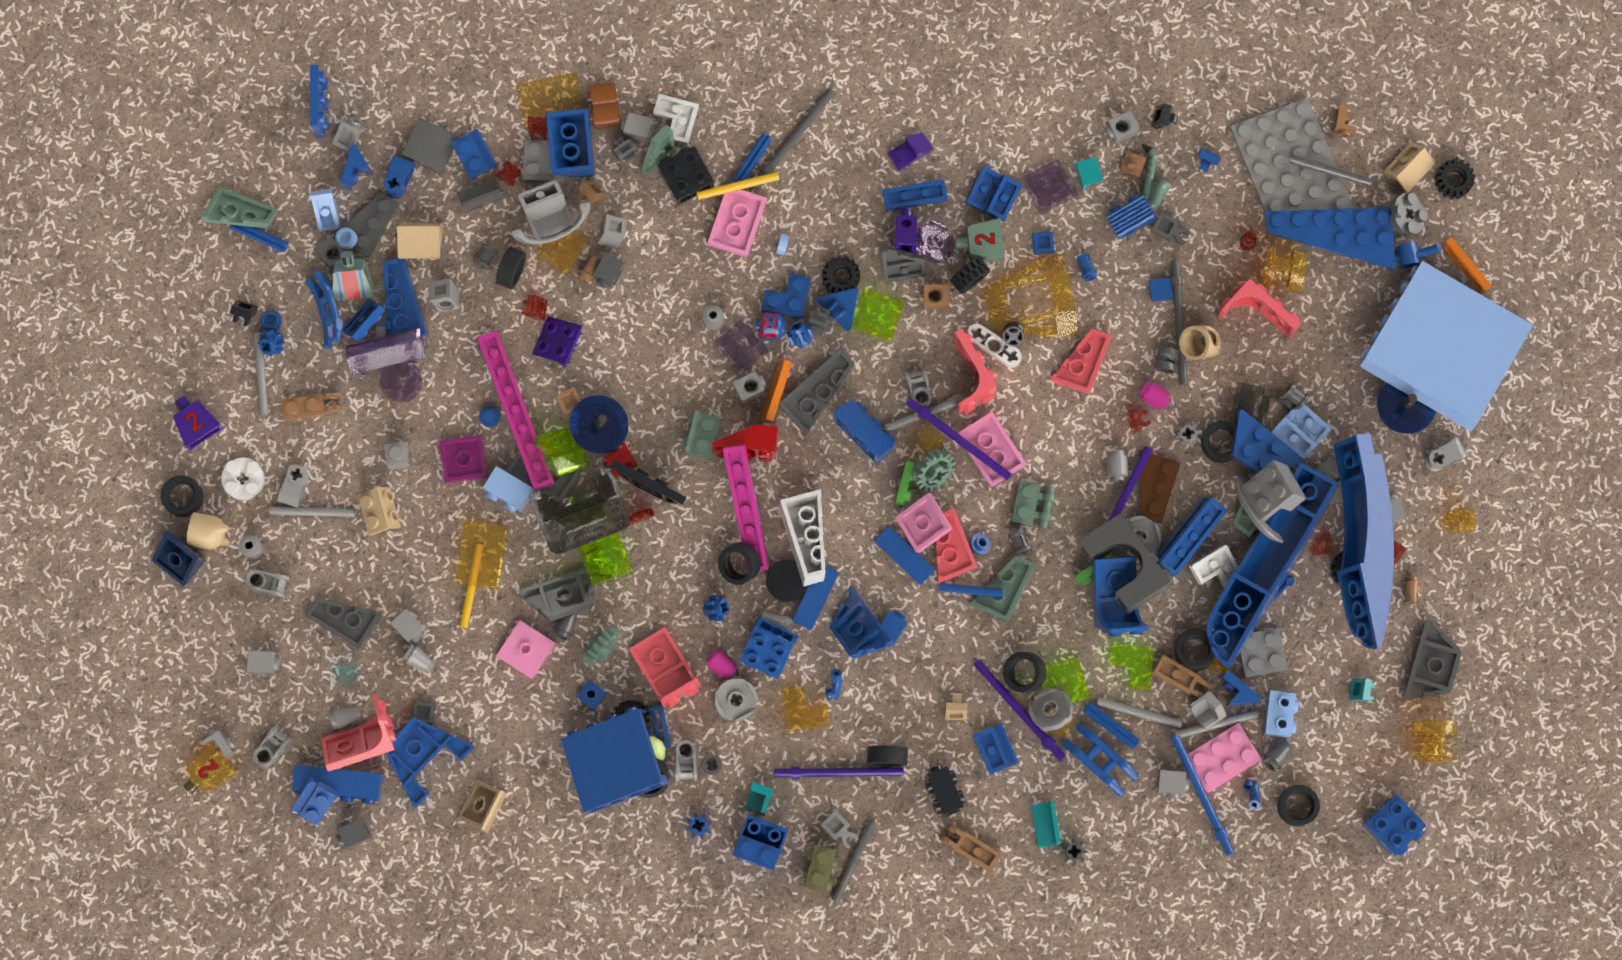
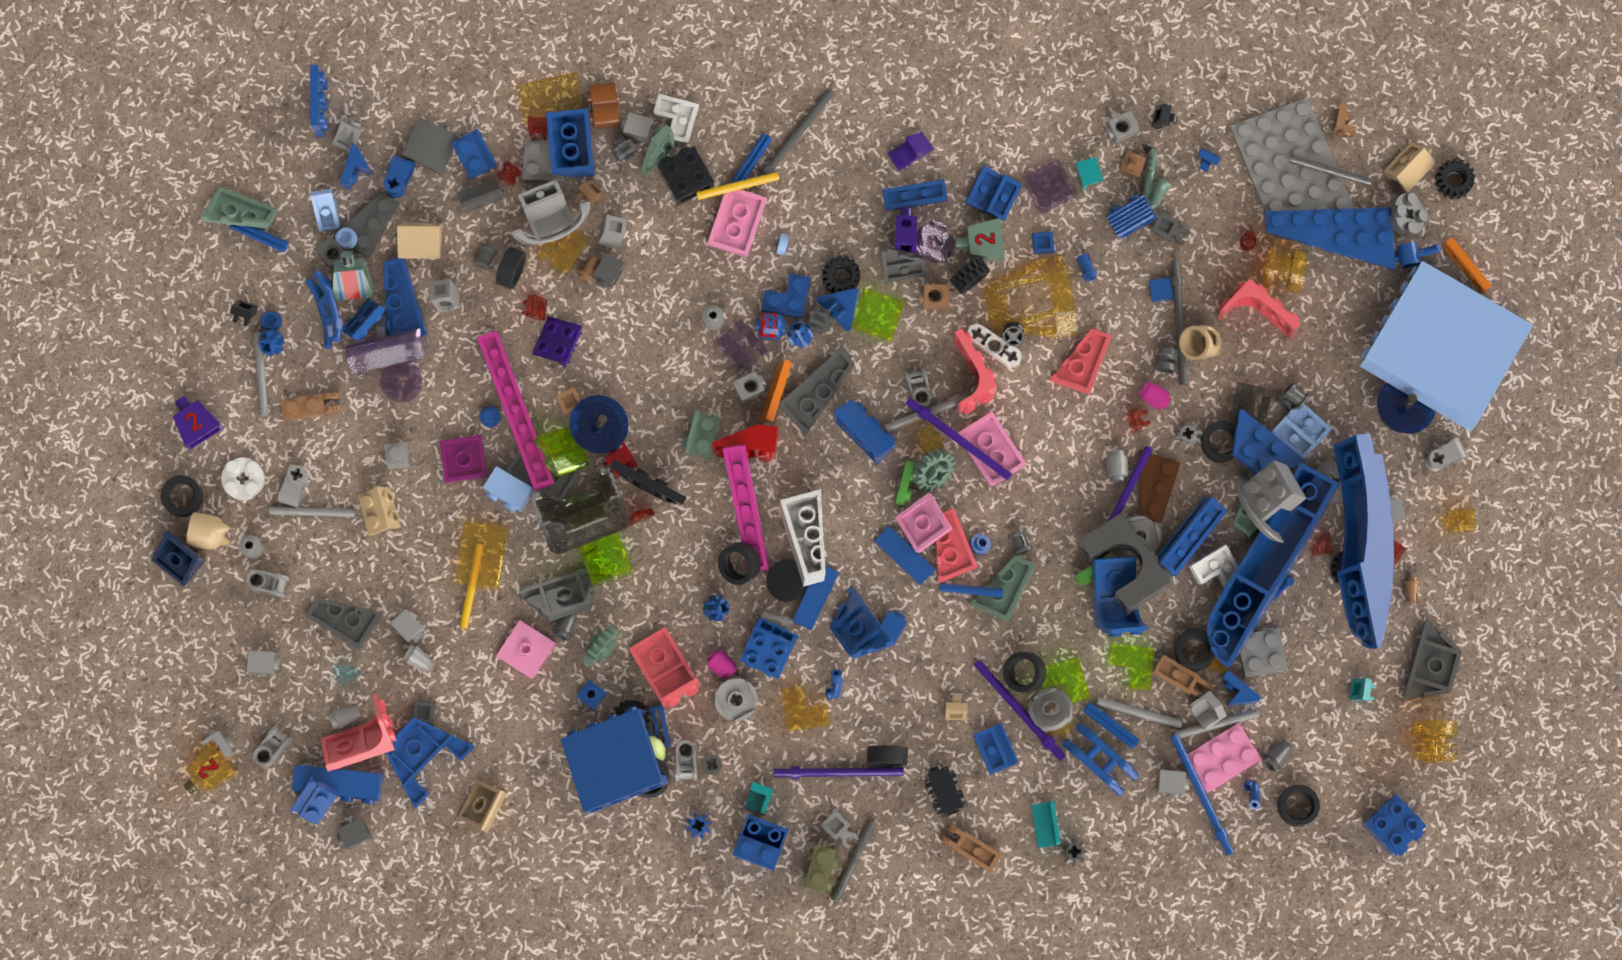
sand green plate [1011,480,1056,529] -> none
light blue brick [1263,690,1299,739] -> none

